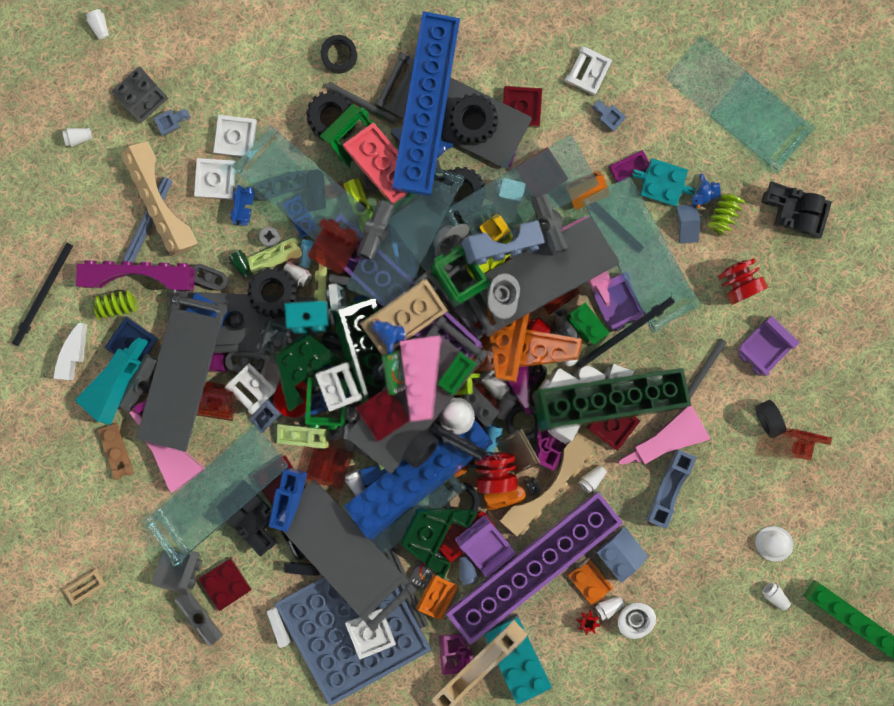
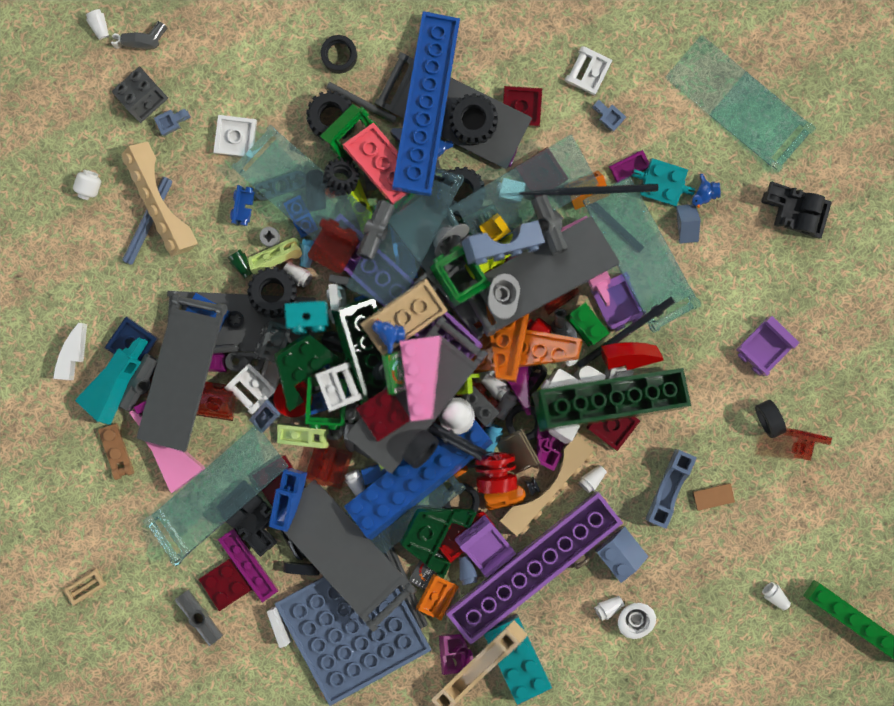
black bar [12,242,73,346] -> none
white cone [63,128,93,147] -> none
magenta arch [76,260,195,292] -> none
lime piece [94,289,138,320] -> none
dark grey bracket [152,549,203,595] -> none
dark grey plate [192,264,228,291] -> none
white plate [194,158,236,200] -> none
yellowish green plate [315,251,329,302] -> none
white plate [345,608,396,660] -> none
green tile [437,352,476,396] -> none
orange plate [568,559,614,605] -> none
red gear [576,610,601,635] -> none
bright pink piece [617,405,711,464] -> none
dark grey bar [688,338,727,399] -> none
lime piece [707,193,745,236] -> none
red wheel [717,258,769,305] -> none
white hat [755,526,794,562] -> none
none -> white head [73,170,101,200]
none -> dark grey arm [111,21,168,50]
none -> magenta plate [218,528,279,603]
none -> black tyre [323,158,360,196]
none -> black piece [519,184,659,195]
none -> red slope [601,342,664,370]
none -> medium nougat tile [692,483,735,511]

